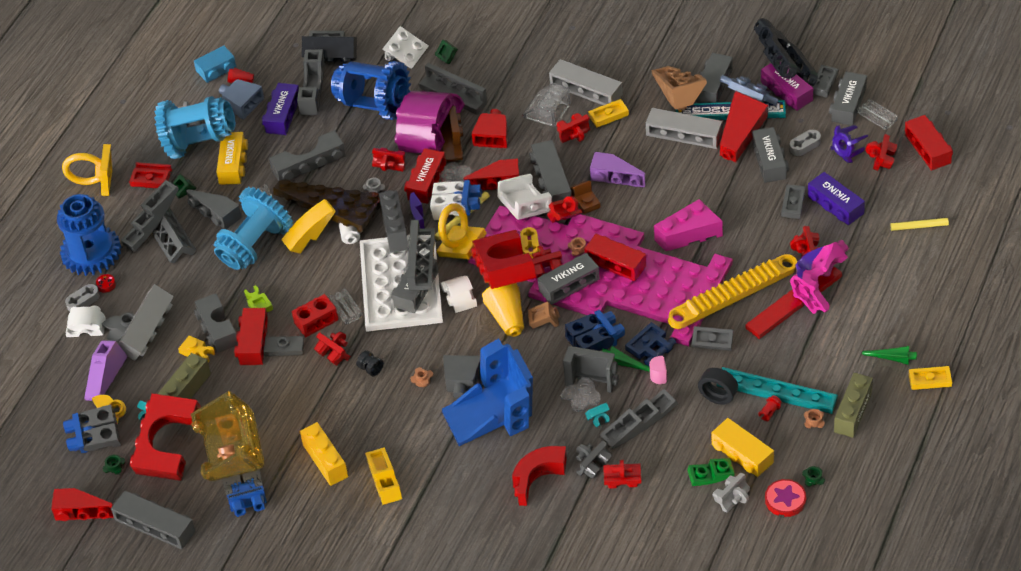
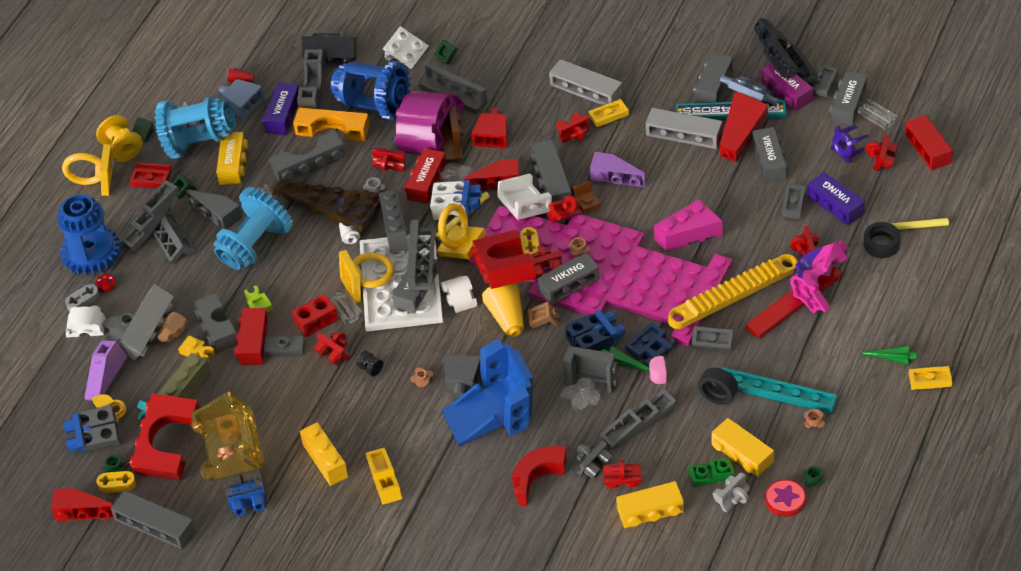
dark azure brick [194,45,236,83] -> none
yellow slope [281,199,336,254] -> none
dark purple slope [410,192,425,229] -> none
clear slope [522,83,571,127] -> none
red brick [584,234,646,281] -> none
teal tile [585,402,610,427] -> none
medium nougat wedge [651,66,707,110] -> none
red pin [758,396,782,421] -> none
light grey beam [790,130,821,156] -> none
olive brick [834,373,873,438] -> none
none -> yellow hose [96,115,143,163]
none -> yellow beam [96,471,136,493]
none -> dark green slope [131,117,155,142]
none -> medium nougat rock [157,312,188,342]
none -> light orange arch [293,107,370,142]
none -> yellow tile [339,250,394,303]
none -> yellow brick [616,481,684,528]
none -> black tyre [863,222,901,258]

